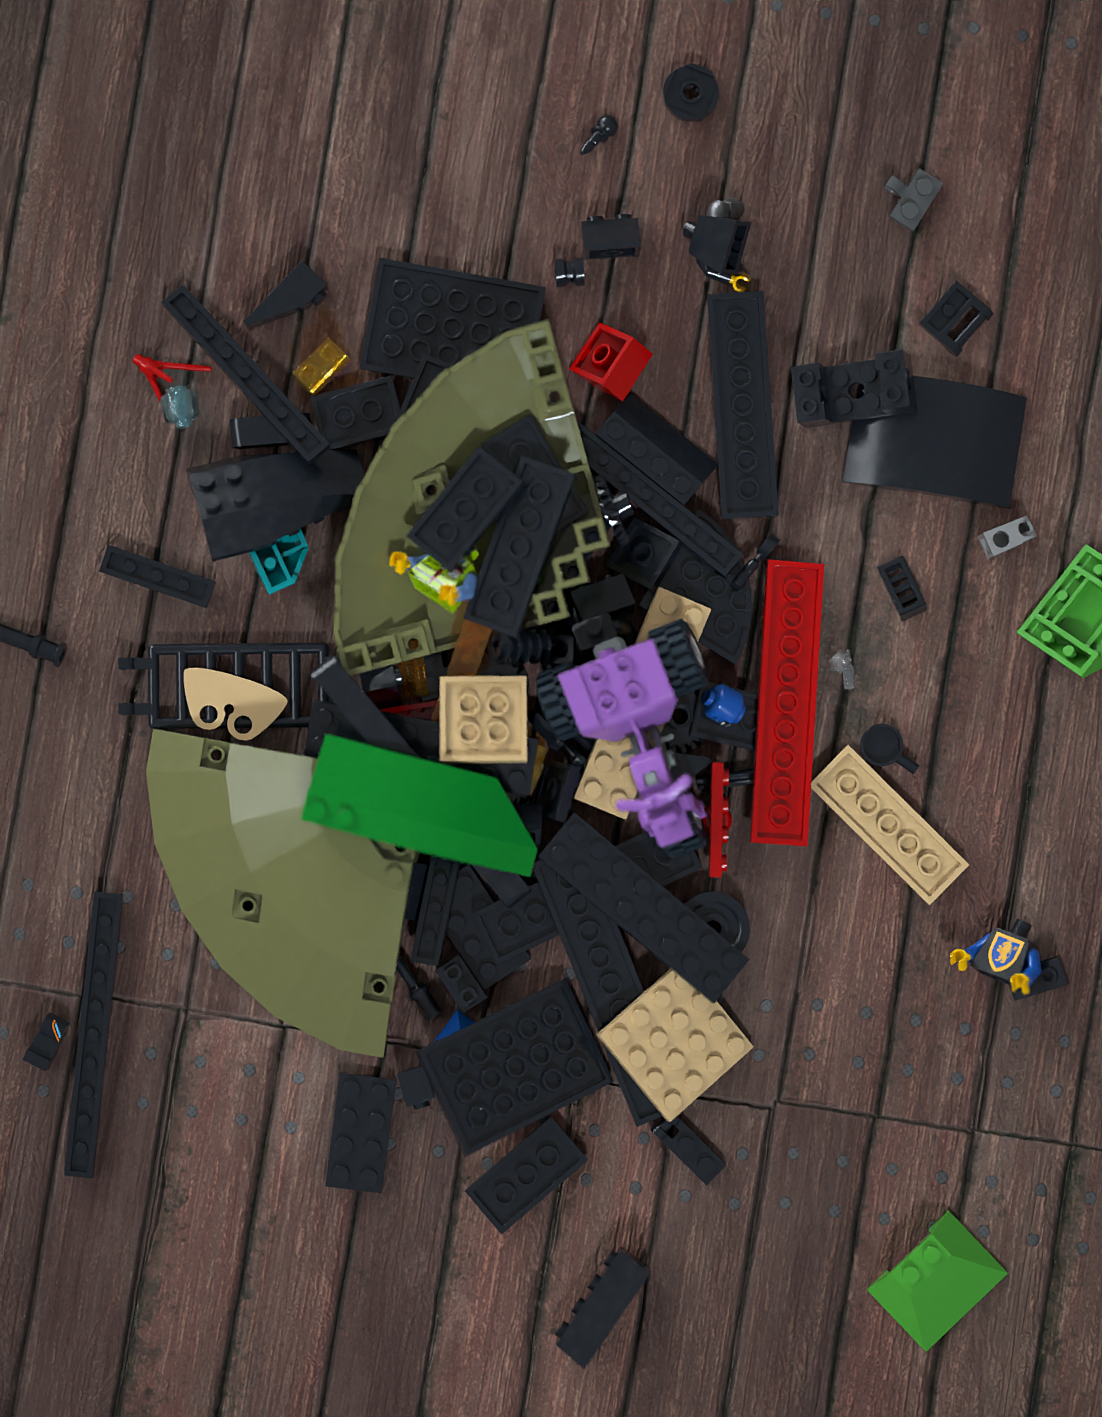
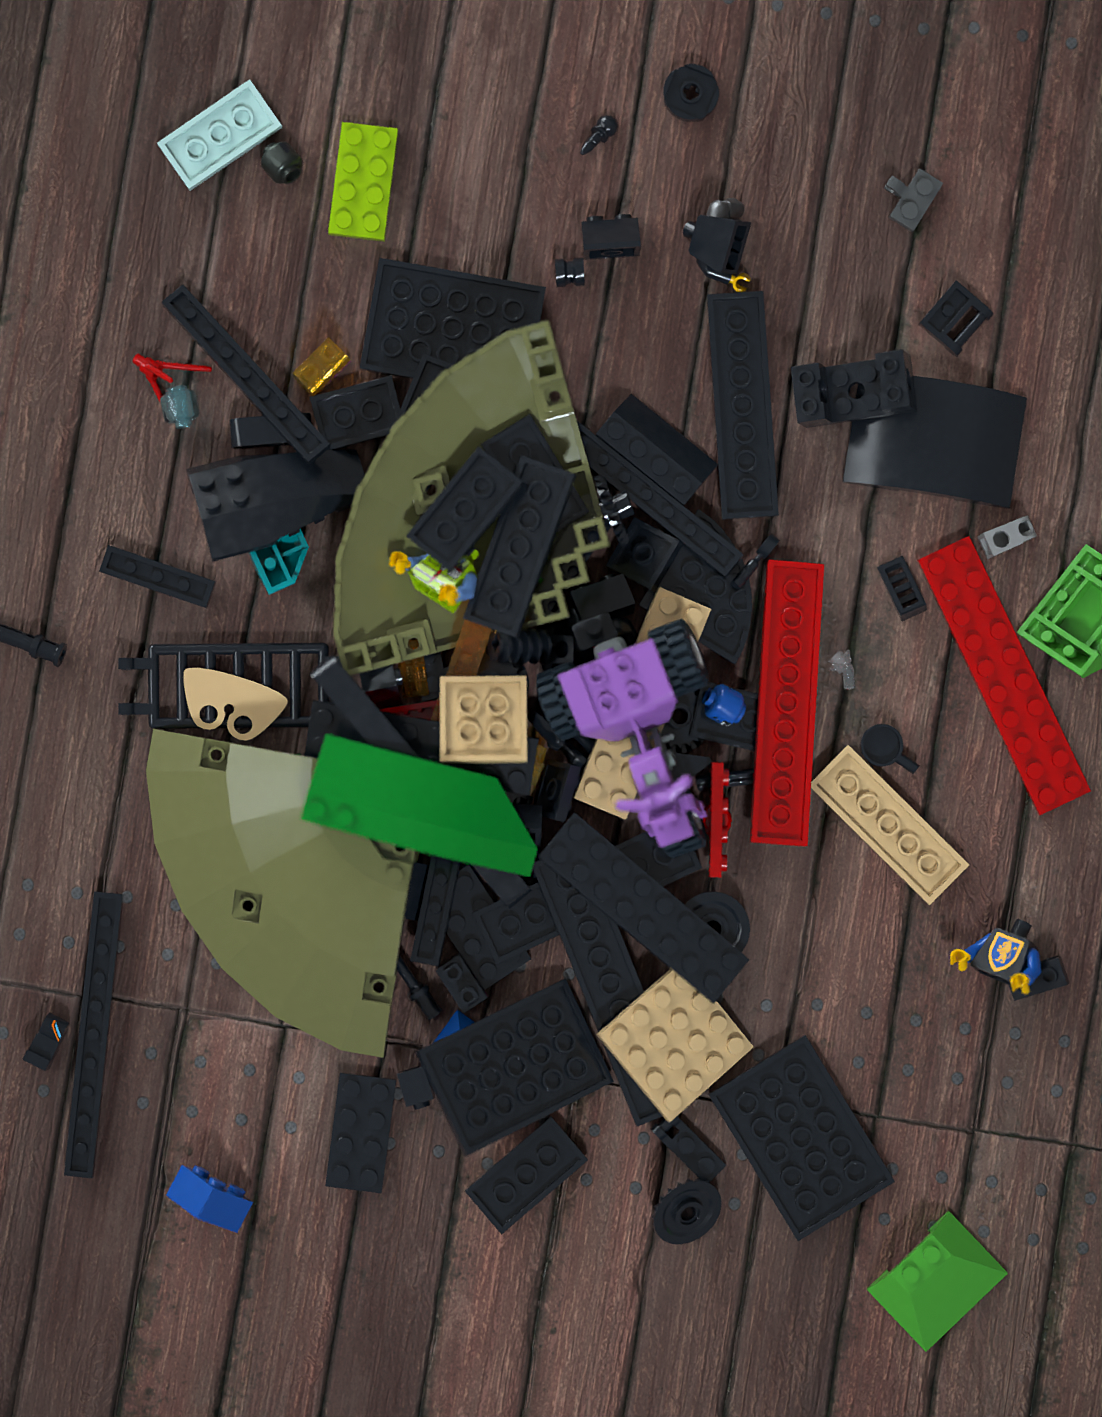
black slope [243,261,328,329] -> none
black slope [554,1246,650,1369] -> none
red slope [569,322,653,401] -> none
none -> light aqua plate [157,79,282,191]
none -> blue brick [166,1165,253,1233]
none -> pearl dark grey head [261,142,303,184]
none -> lime plate [328,122,398,242]
none -> black gear [651,1178,722,1244]
none -> black plate [708,1035,895,1241]
none -> red plate [917,536,1091,816]

